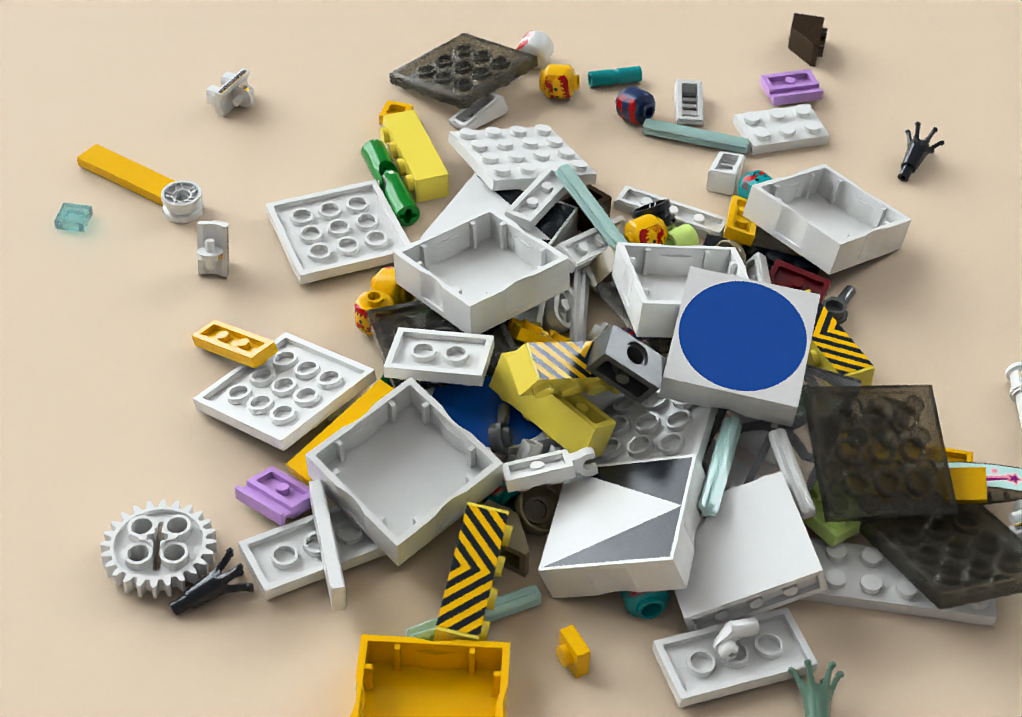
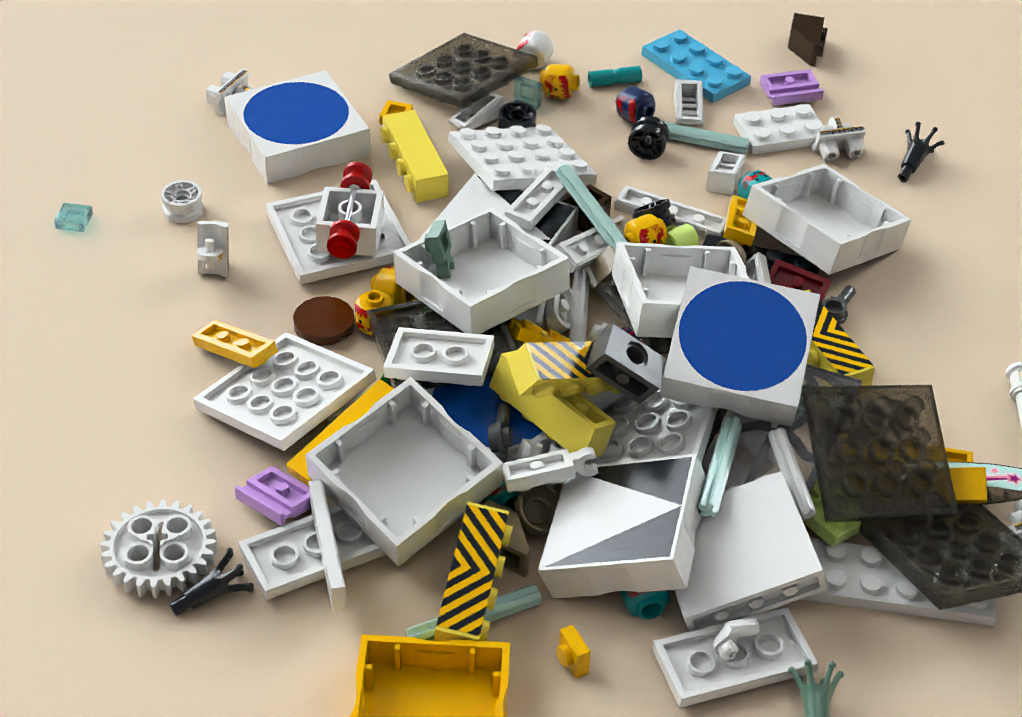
yellow tile [77,144,175,206] -> none
green piece [361,139,420,226] -> none
none -> tile [224,70,370,184]
none -> reddish brown tile [293,296,355,346]
none -> white brick [316,162,384,259]
none -> sand green plate [424,220,455,279]
none -> black wheel [498,101,537,129]
none -> clear light blue tile [513,75,542,109]
none -> black wheel [628,116,670,160]
none -> medium azure plate [642,29,751,103]
none -> white hips [811,117,867,161]

